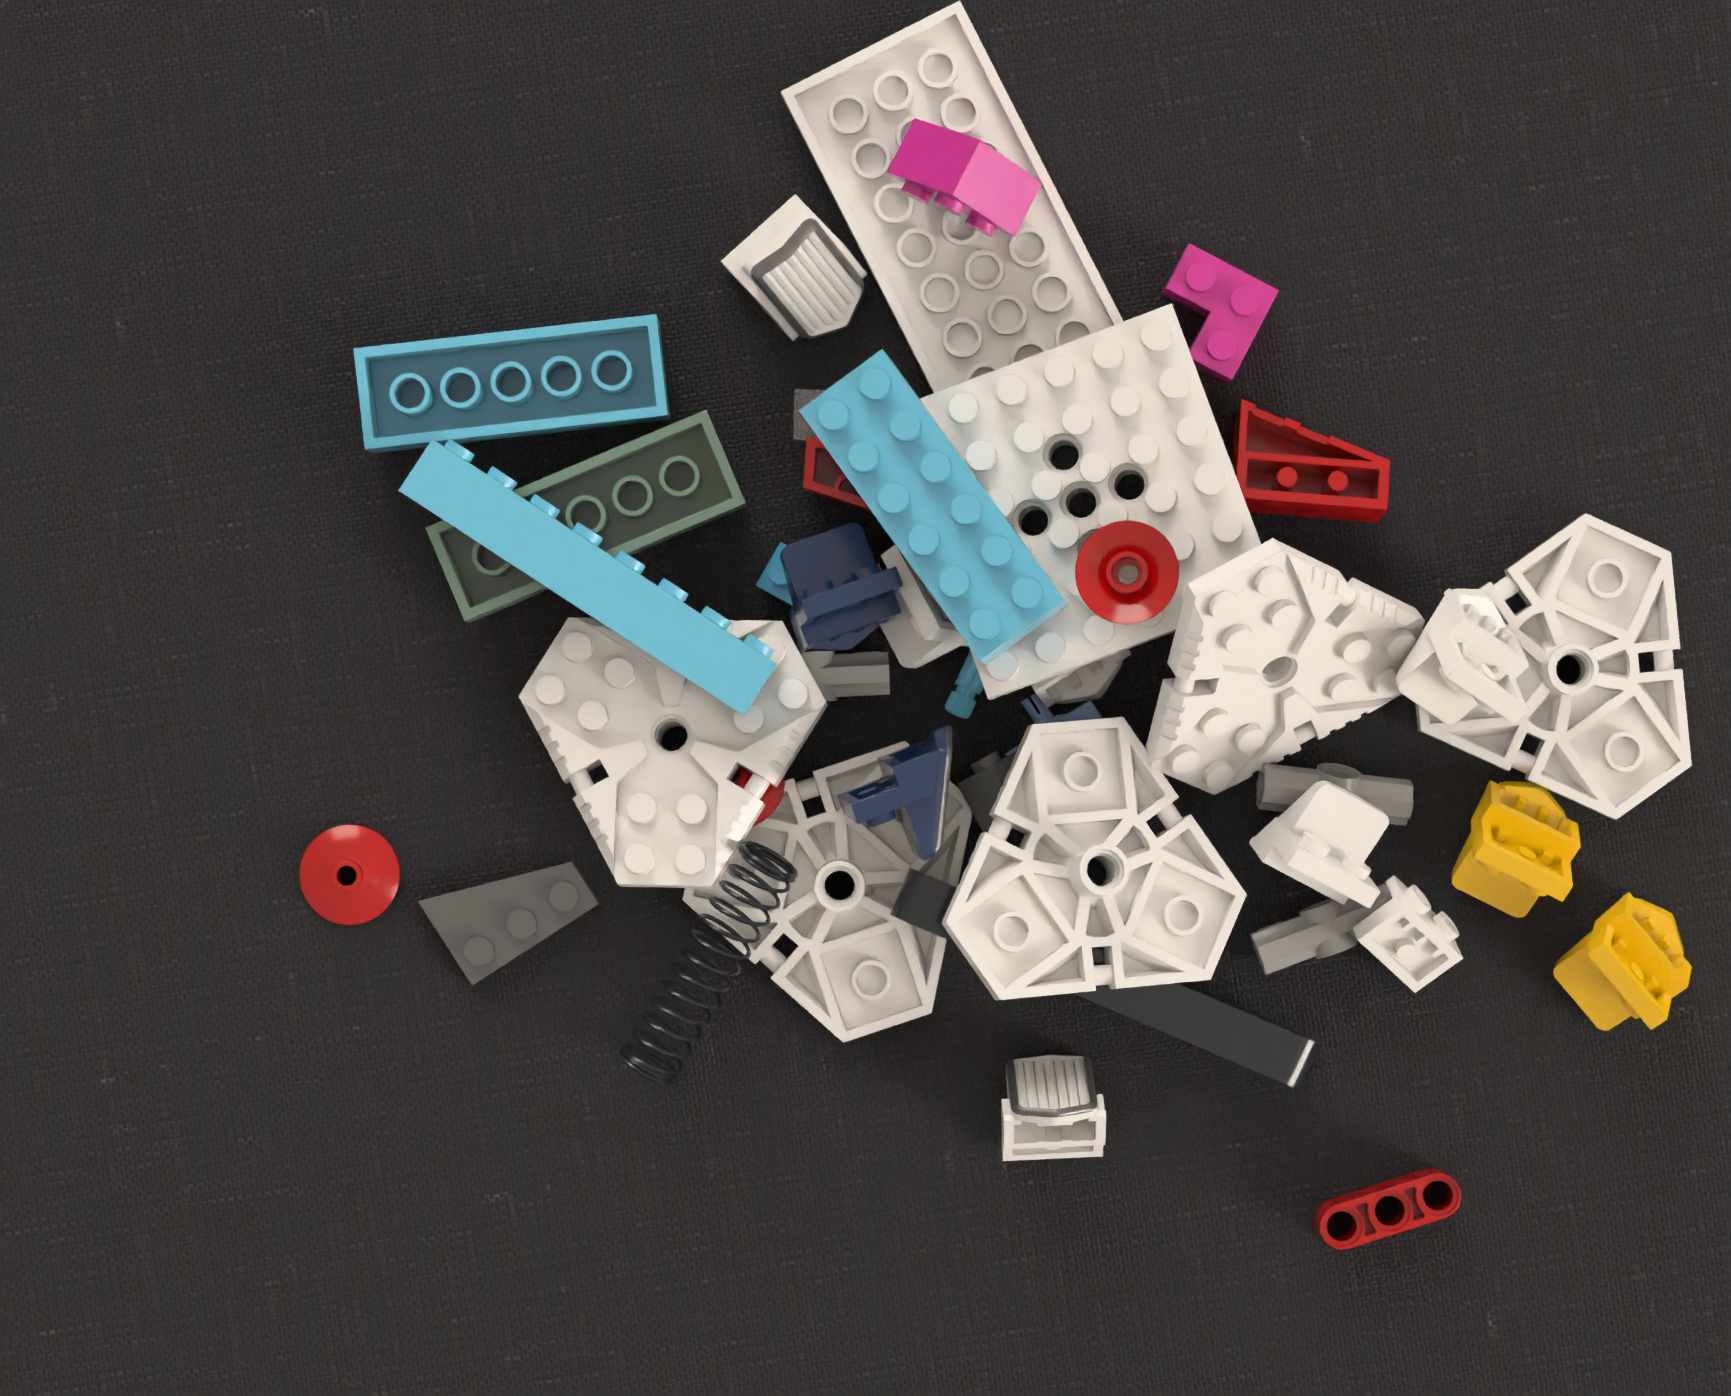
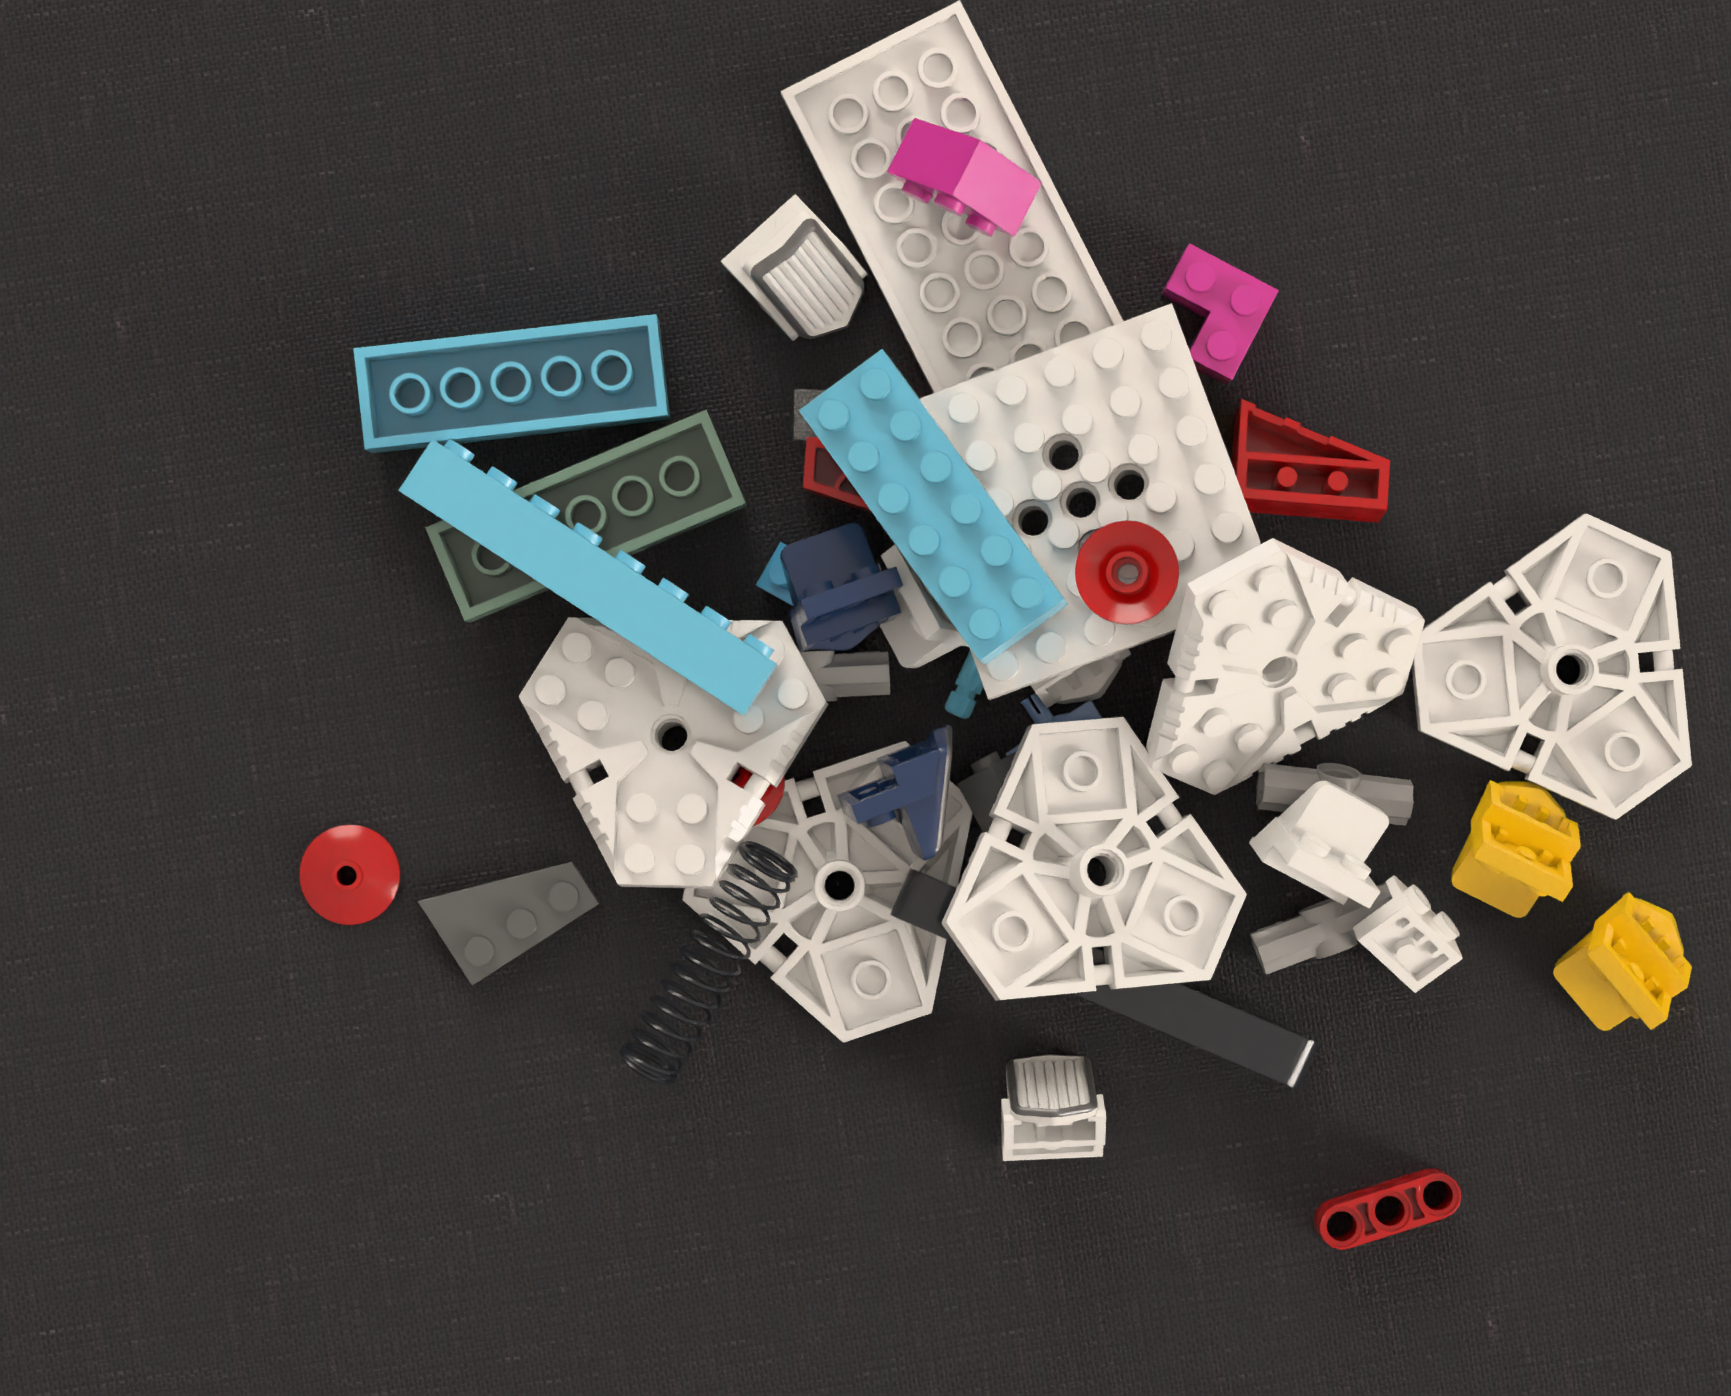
white piece [1395,588,1530,724] -> none

